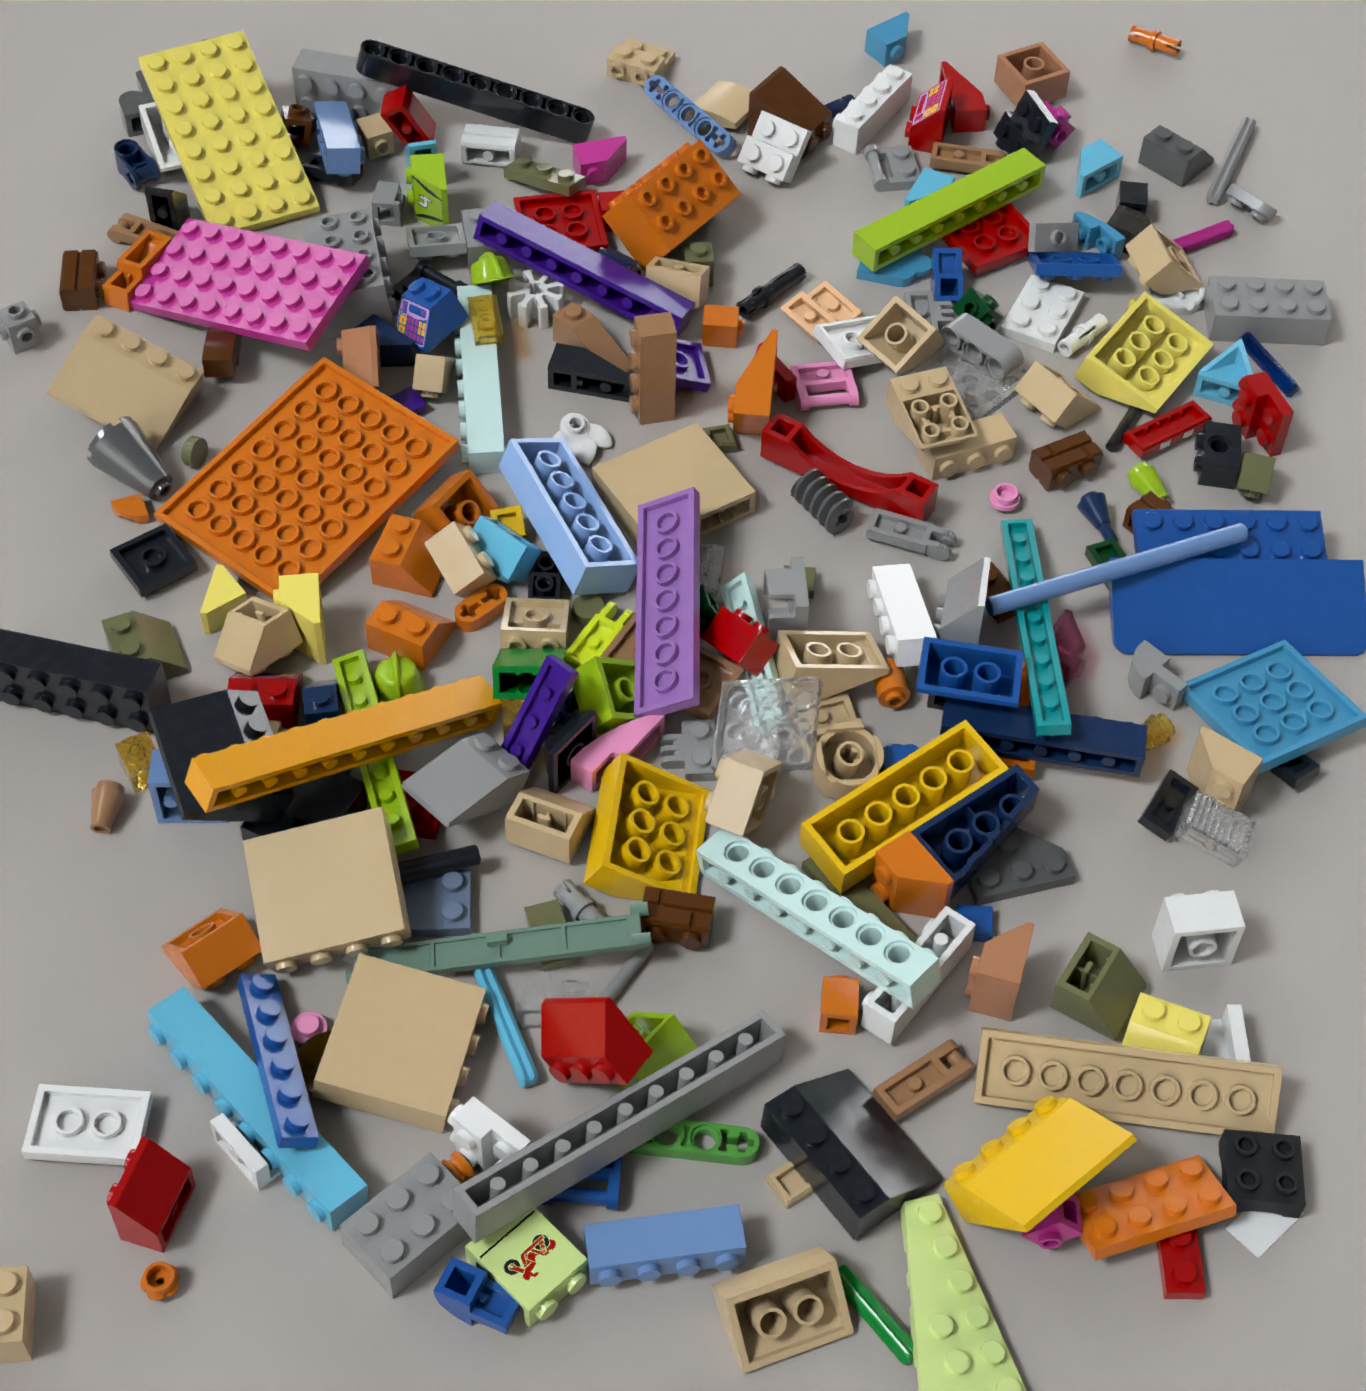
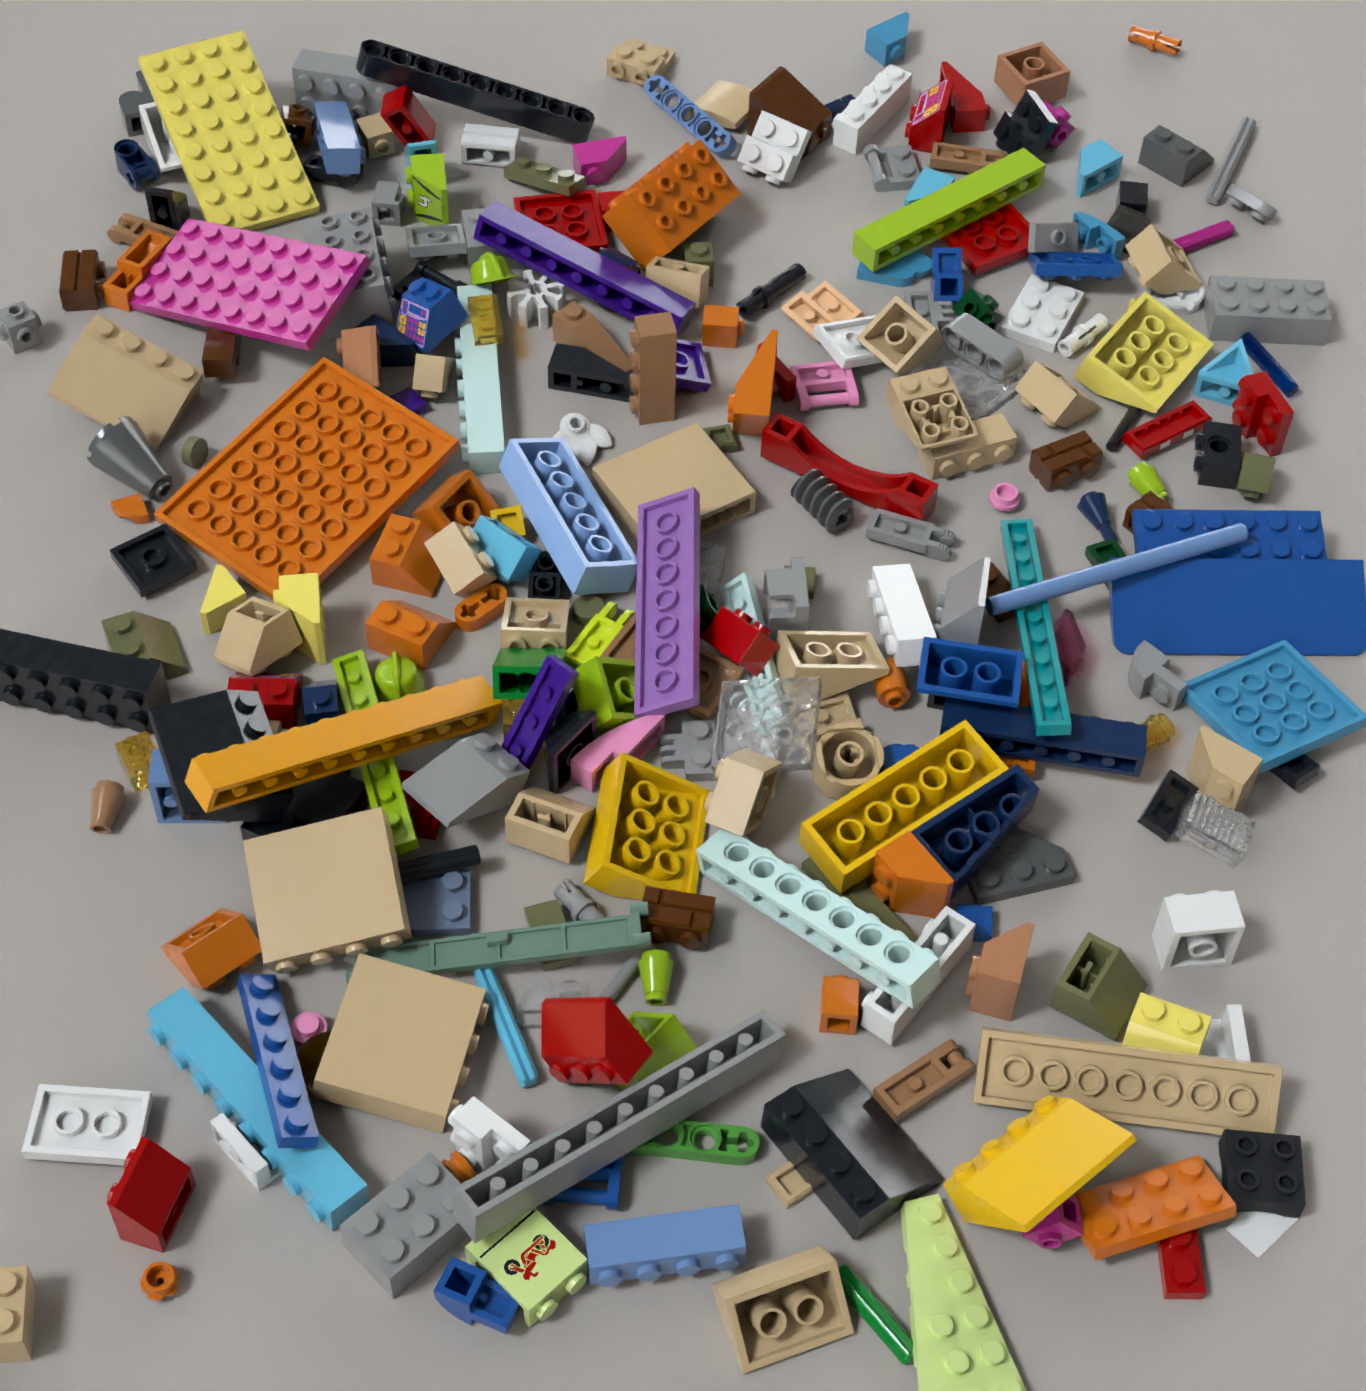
none -> lime cone [638,949,674,1006]

